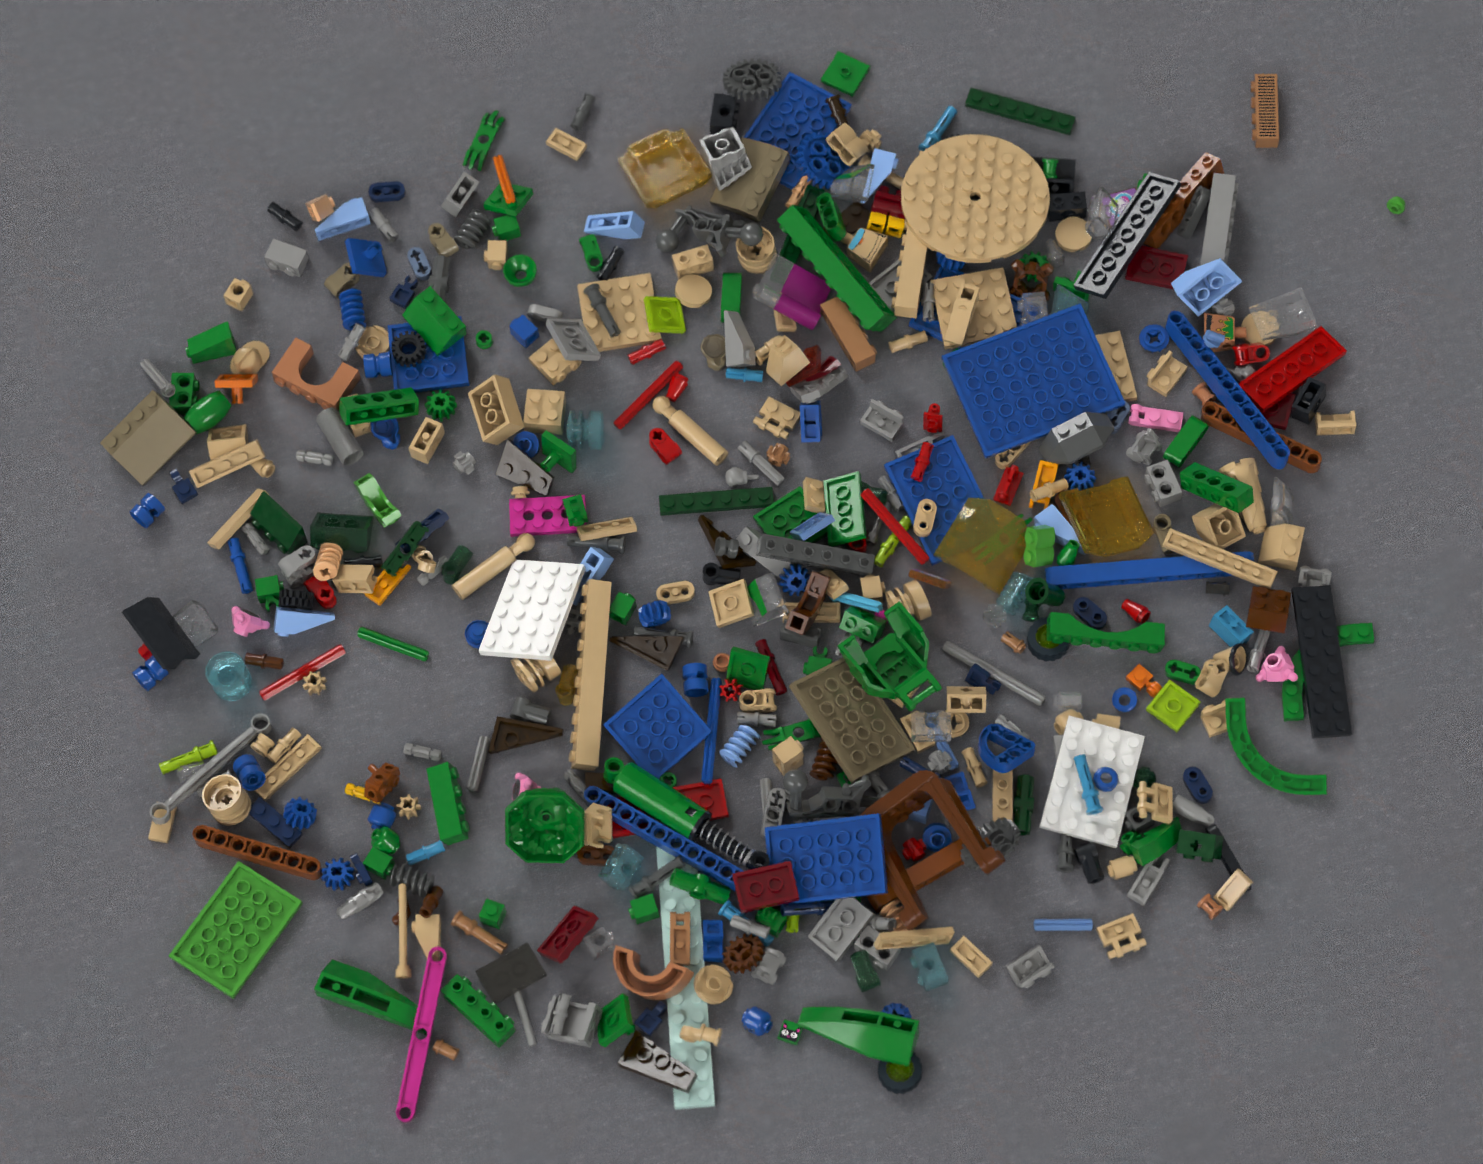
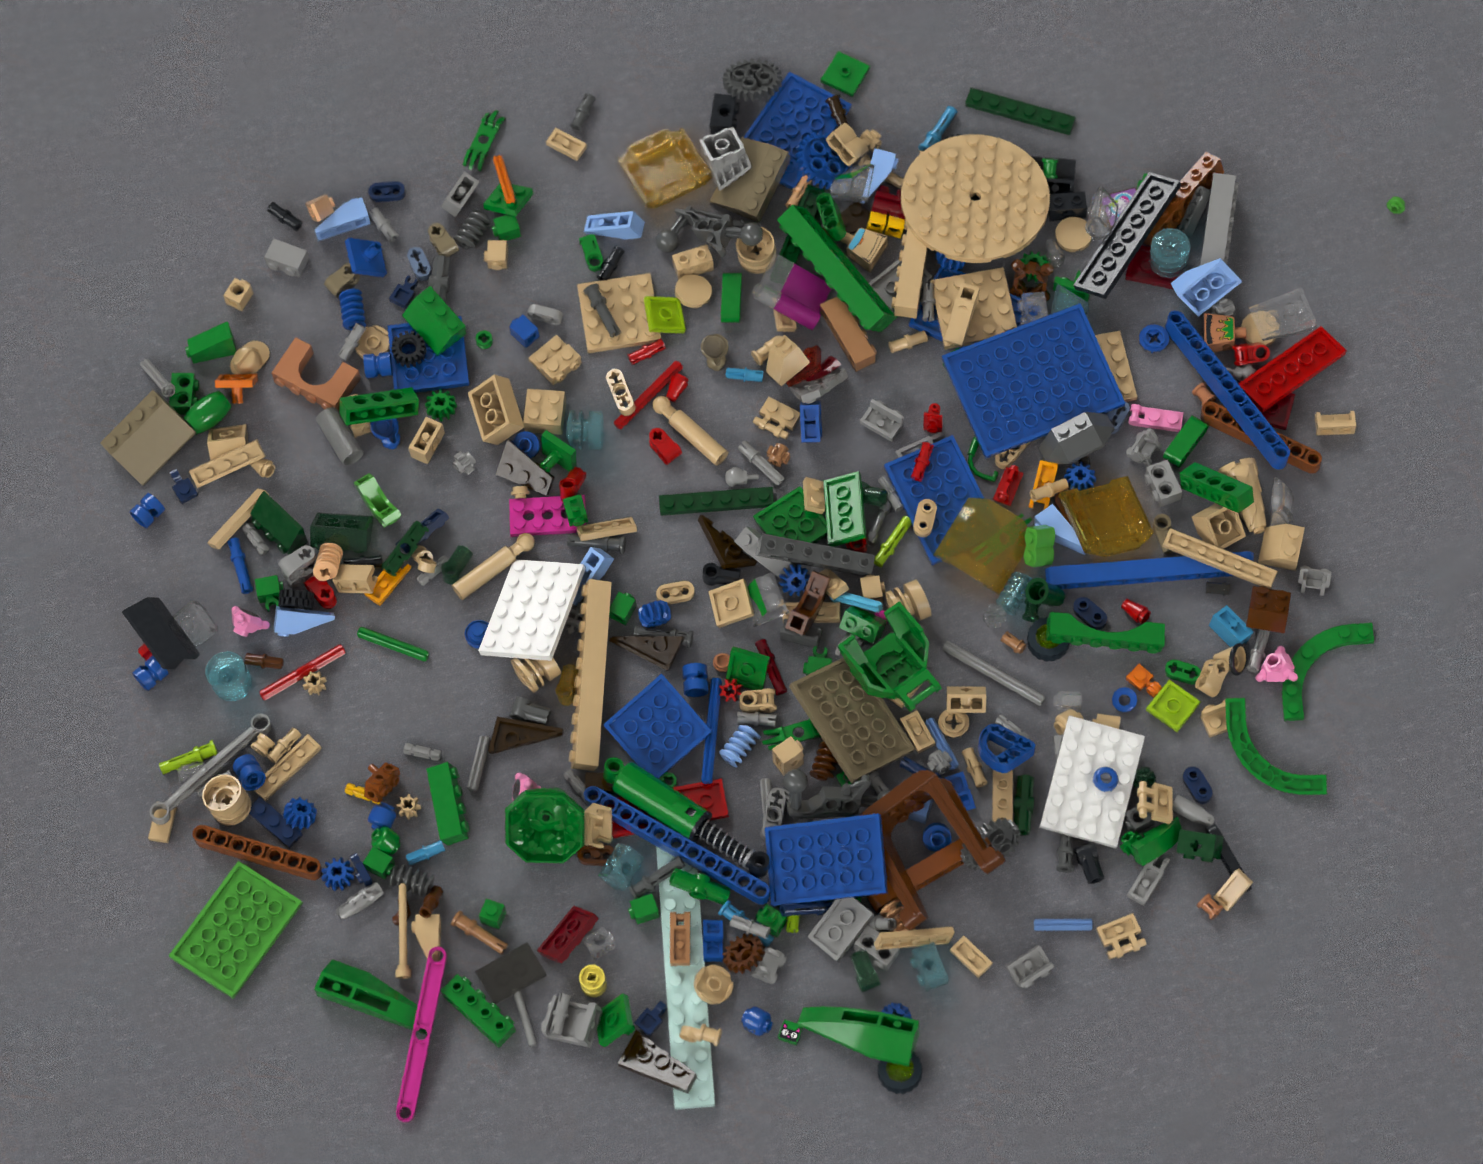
light grey axle [296,450,333,466] -> none
medium nougat pin [433,1039,460,1061] -> none
green piece [503,254,537,287] -> none
light grey plate [546,318,601,361] -> none
nougat brick [613,945,694,1001] -> none
dark grey wheel [714,537,739,559] -> none
light grey slope [724,310,756,368] -> none
dark red plate [732,861,799,913] -> none
medium blue tile [789,512,835,541] -> none
red axle [861,488,930,565] -> none
red gear [902,837,926,862] -> none
clear orange tile [908,569,952,589] -> none
clear brick [910,710,951,742] -> none
dark blue plate [965,663,1002,695] -> none
green cone [1056,540,1080,566] -> none
dark azure pin [1073,754,1104,815] -> none
tan brick [1107,856,1137,880] -> none
tan bracket [1147,350,1188,397] -> none
medium blue plate [1203,330,1225,348] -> none
medium nougat brick [1250,74,1279,148] -> none
black plate [1291,585,1352,739] -> none
black brick [1292,377,1326,425] -> none
none -> red piece [559,467,586,501]
none -> light yellow wheel [579,965,607,997]
none -> tan beam [606,369,636,416]
none -> green piece [967,436,998,482]
none -> clear light blue wheel [1149,228,1190,278]

